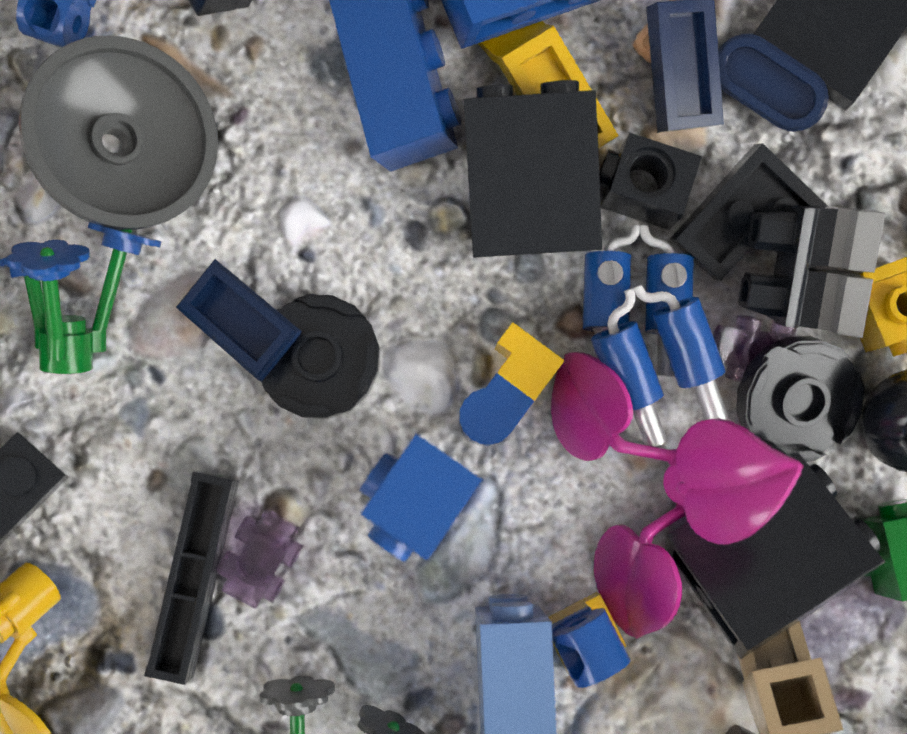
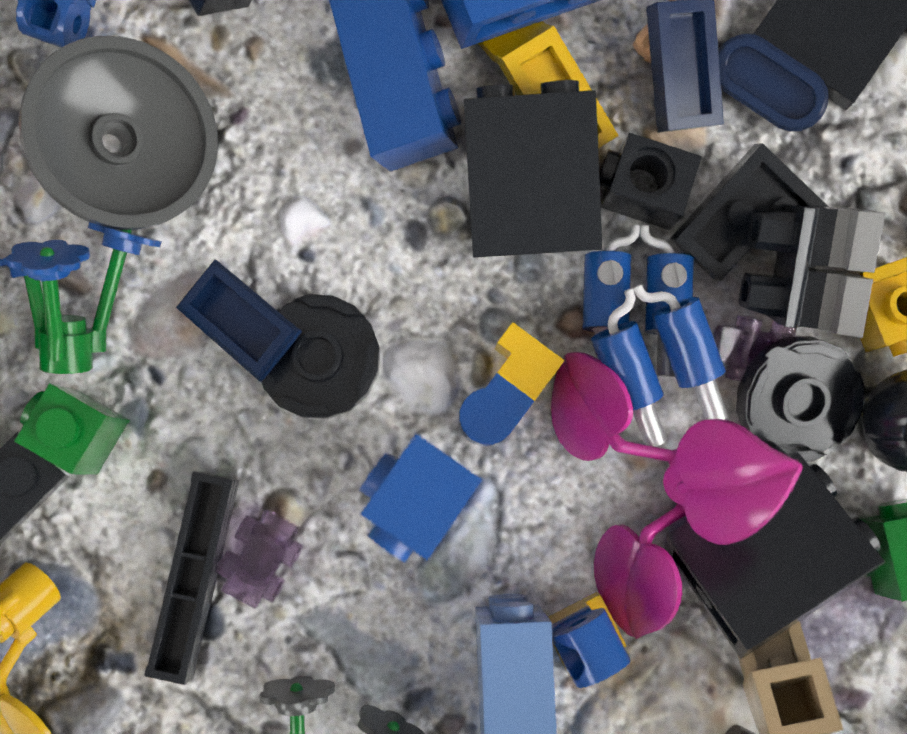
none -> green brick [14,383,130,475]

